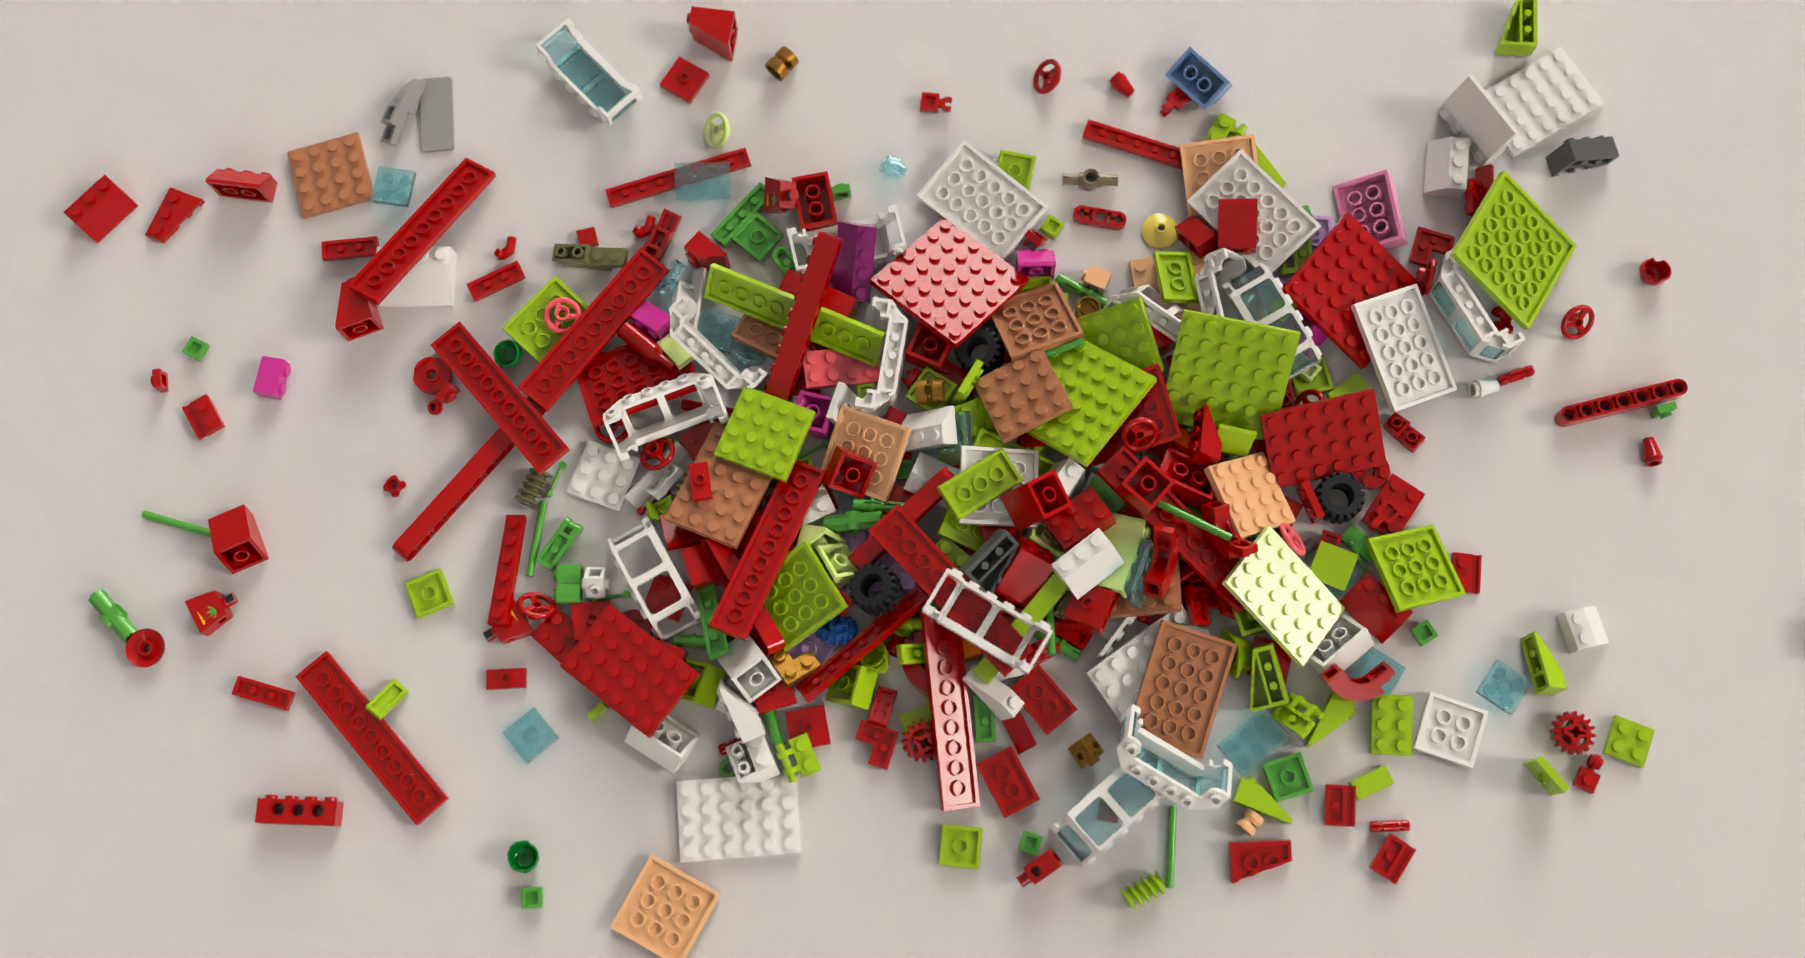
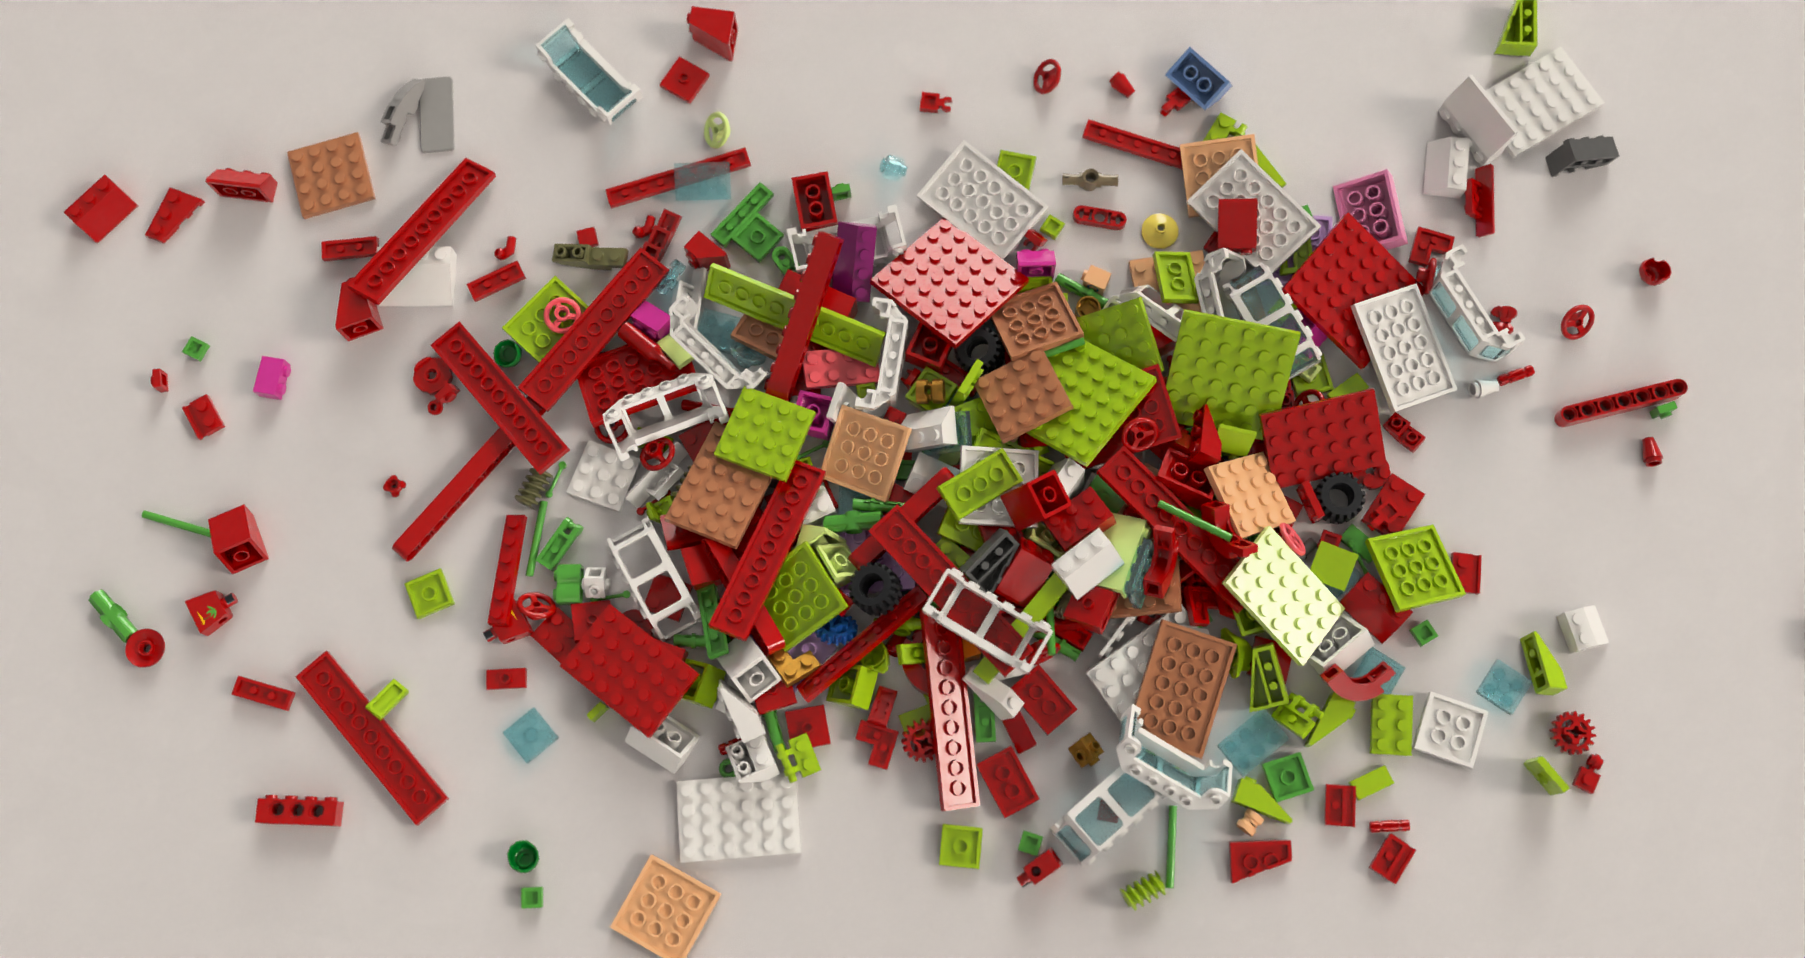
clear light blue plate [371,166,416,208] -> none
red plate [688,461,713,502] -> none
red torso [763,177,799,214] -> none
pearl gold wheel [765,46,799,81] -> none
red slope [822,445,877,499] -> none
red brick [1115,456,1176,516] -> none
red brick [1175,215,1218,259] -> none
lime plate [1450,171,1577,330] -> none
lime plate [1602,715,1655,768] -> none

